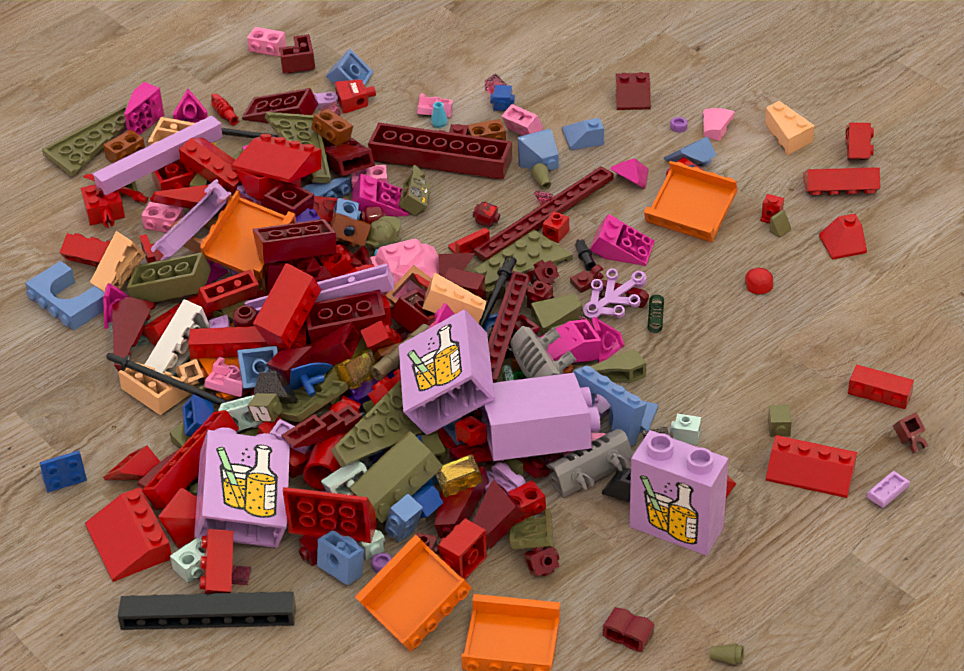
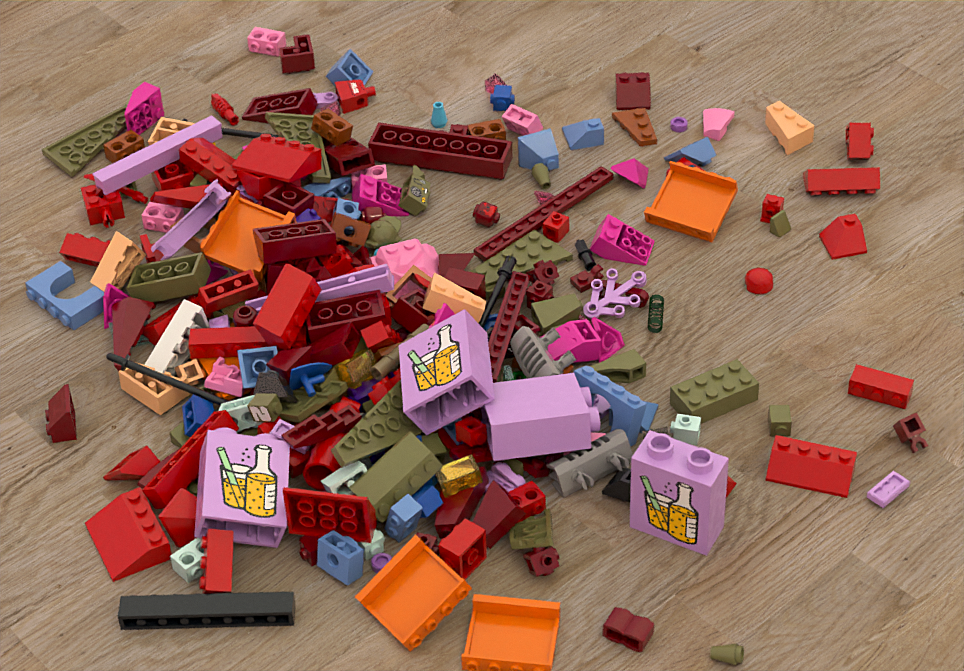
blue bracket [40,451,87,493] -> none
dark pink slope [173,88,208,123] -> none
clear pink slope [232,565,252,585] -> none
bright pink slope [417,93,453,118] -> none
red panel [448,227,490,253] -> none
none -> dark red slope [45,384,77,443]
none -> dark orange wing [612,108,657,147]
none -> olive brick [670,359,759,424]

